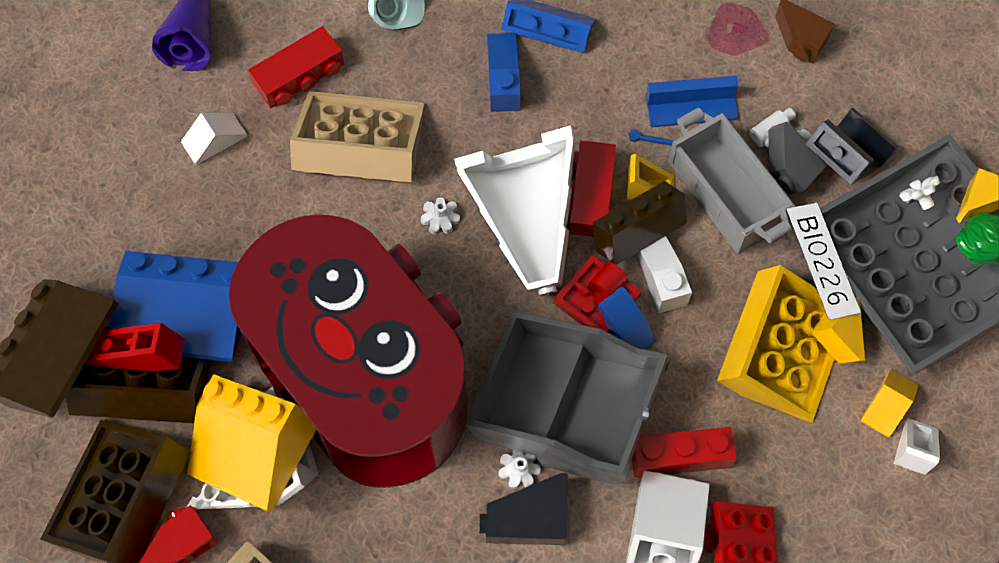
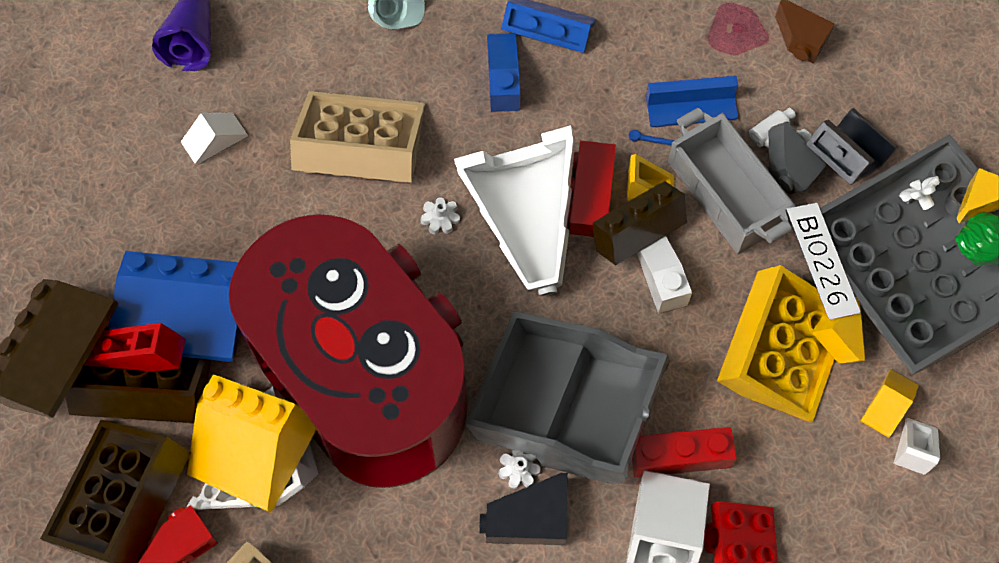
red brick [248,26,345,109] -> none
red plate [553,254,642,333] -> none
blue slope [598,287,656,350] -> none

